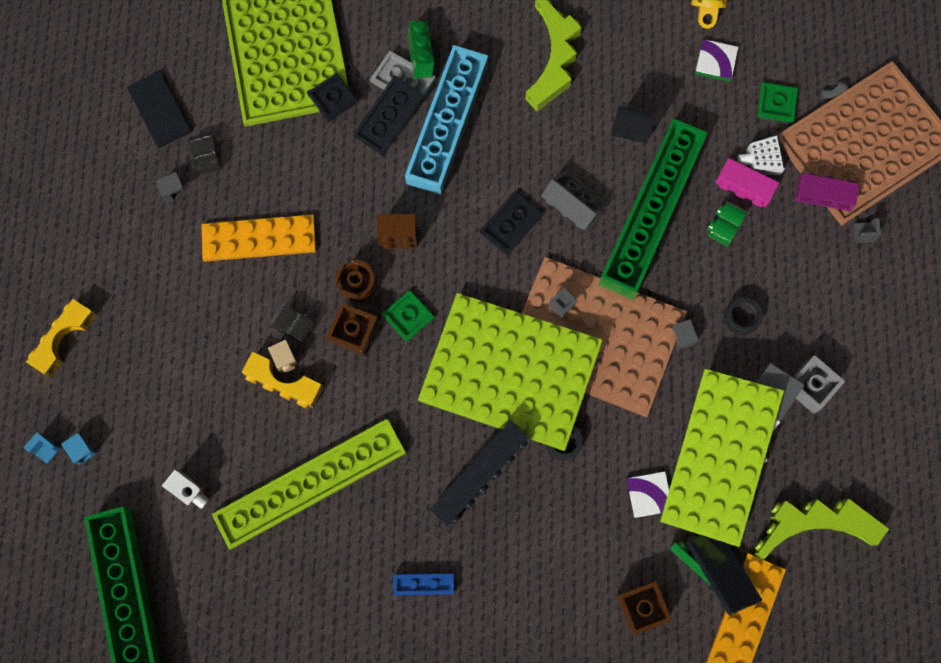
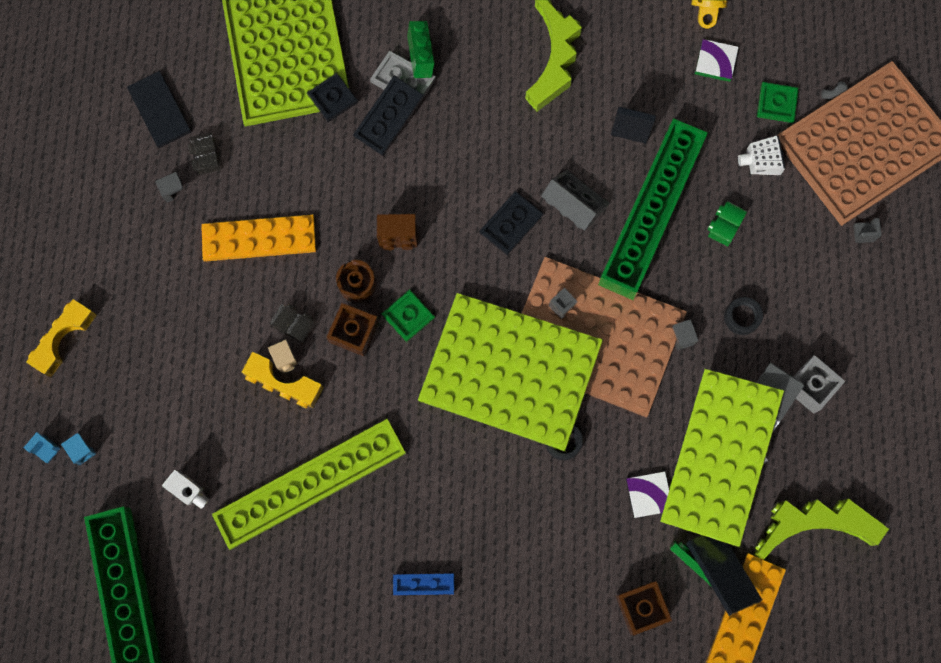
medium azure brick [405,45,488,195] -> none
black brick [430,421,530,526] -> none
dark pink brick [715,158,779,208] -> none
magenta brick [794,173,859,211] -> none

